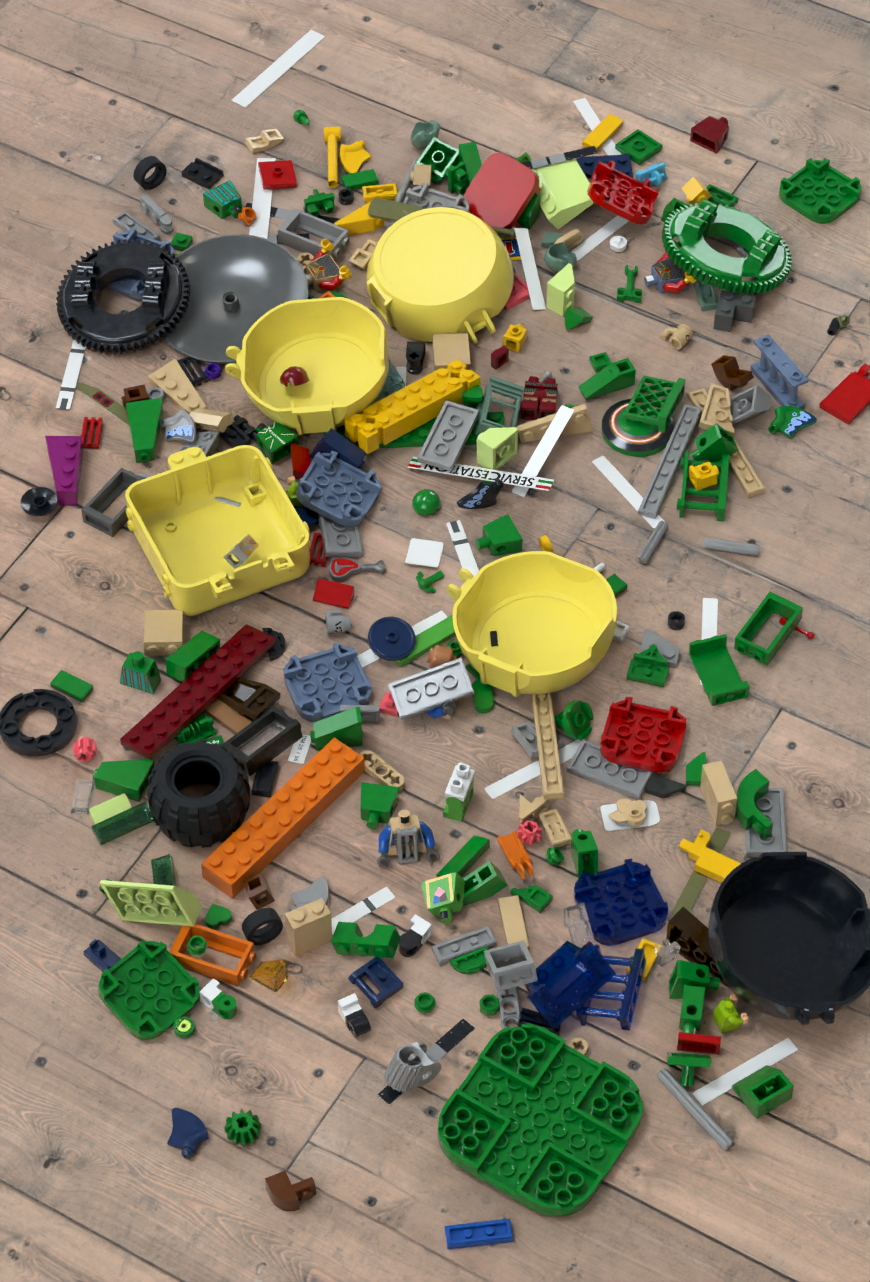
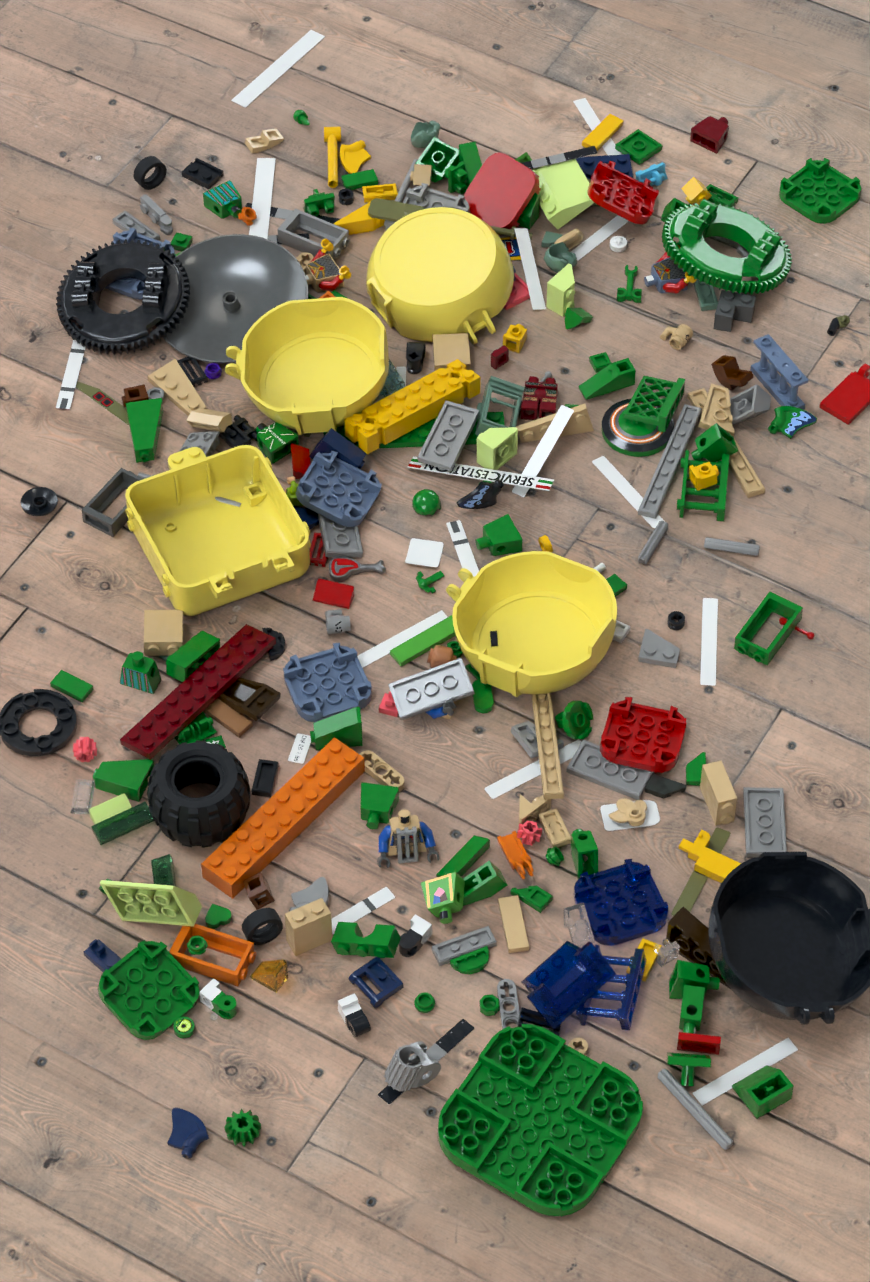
magenta wedge [45,436,84,506] -> none
red tile [81,417,103,449] -> none
light grey arm [160,409,196,443] -> none
pearl dark grey window [222,706,302,777] -> none
light grey leg [224,534,259,569] -> none
red plate [258,160,297,190] -> none
reddish brown brick [265,1171,316,1211] -> none
dark red hair [280,366,310,387] -> none
light grey tile [340,705,380,723] -> none
tan slope [349,239,377,269] -> none
dark blue shield [368,617,416,661] -> none
hips [443,763,475,822] -> none
blue tile [445,1219,513,1249] -> none
green tile [462,385,483,409] -> none
light grey window [484,940,538,992] -> none
green slope [626,644,669,687] -> none
green panel [689,634,750,706] -> none
lime piece [712,993,749,1034] -> none
green arch [736,769,773,839] -> none

